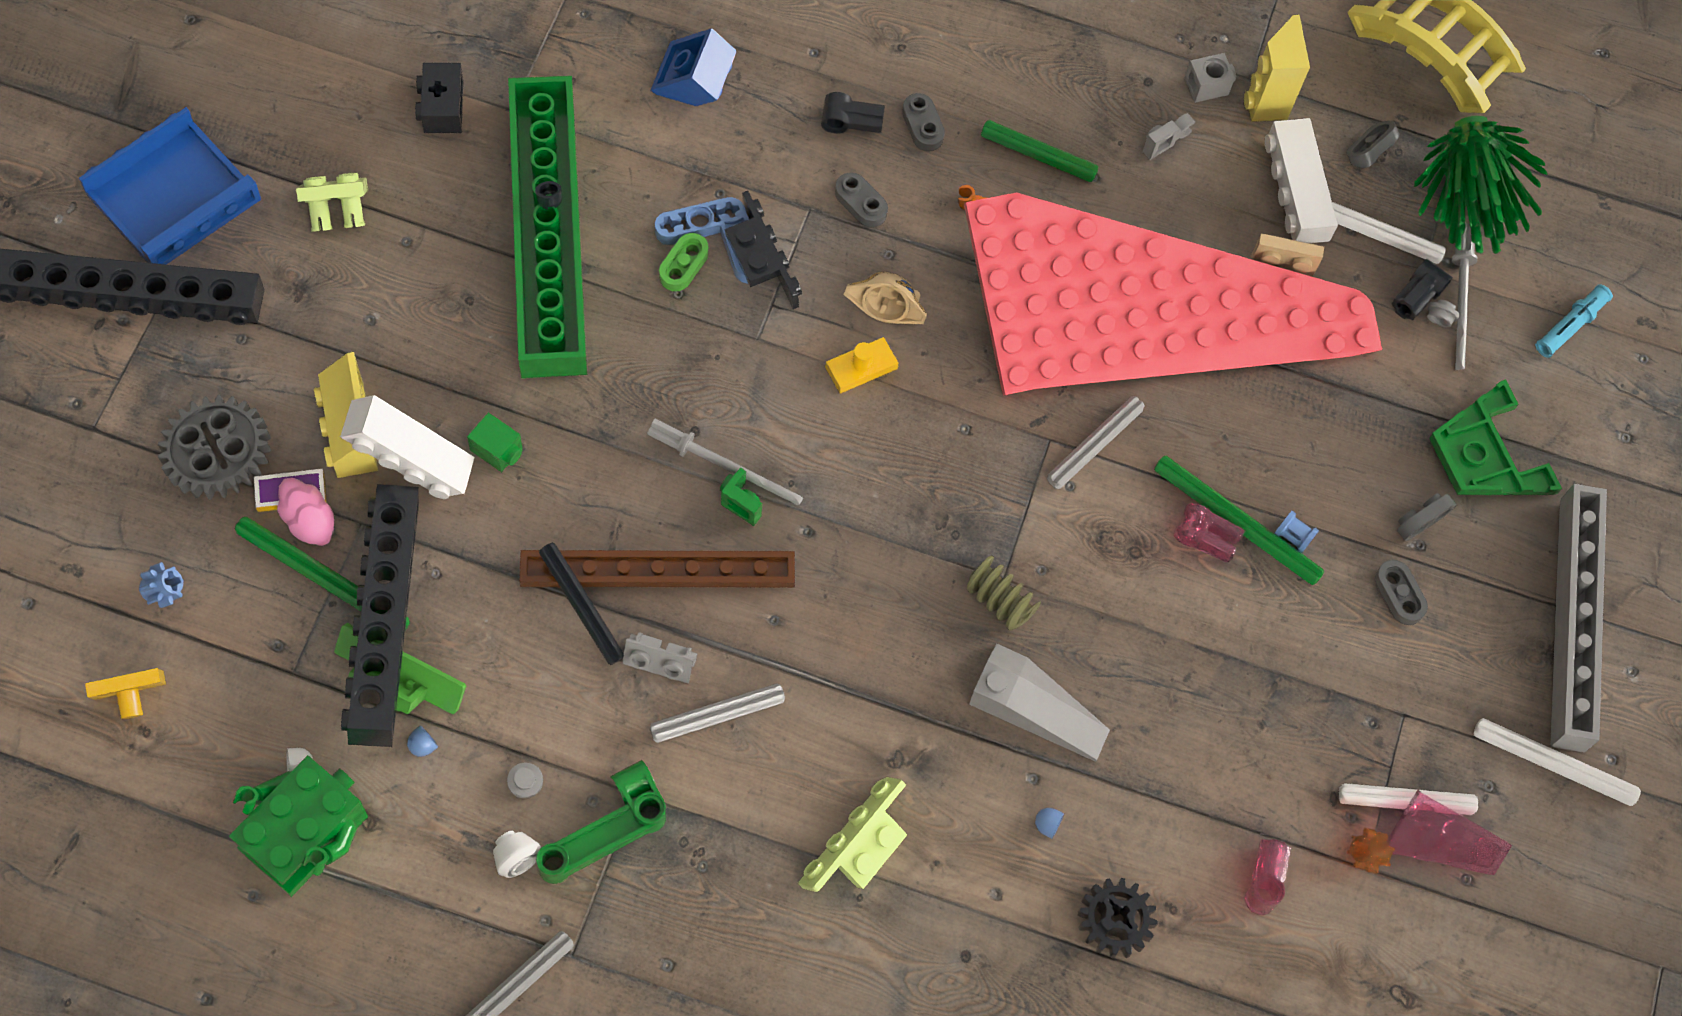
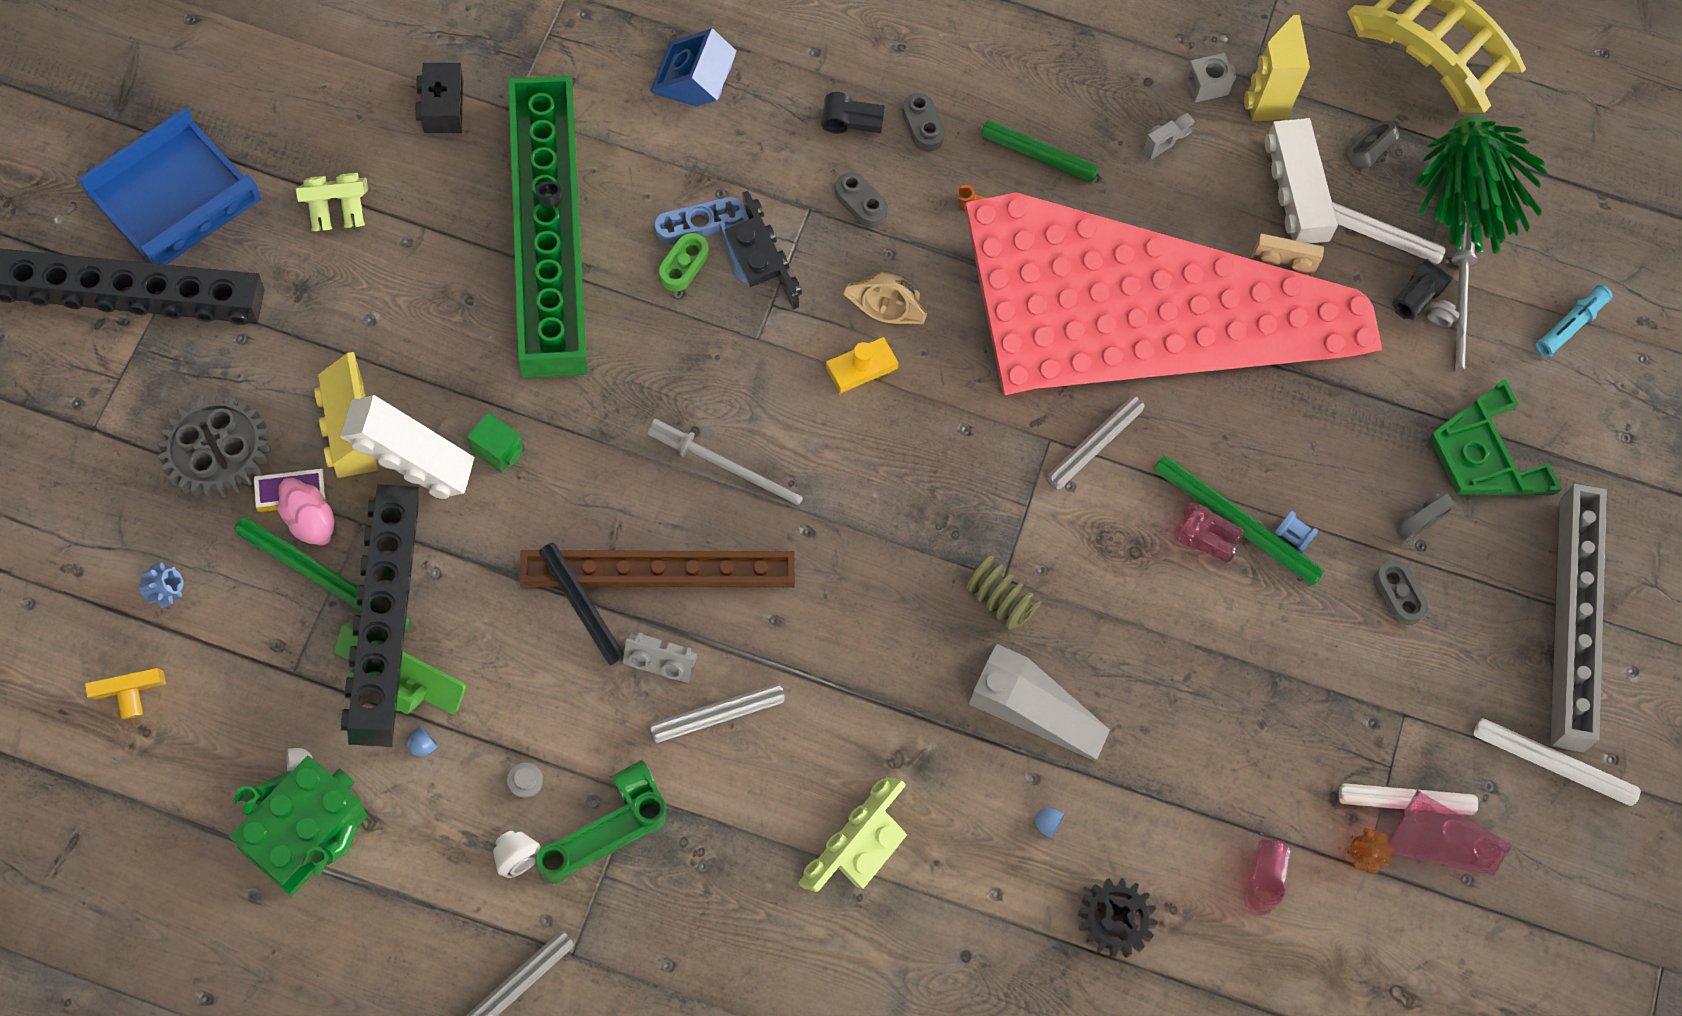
green bracket [720,467,762,526] -> none

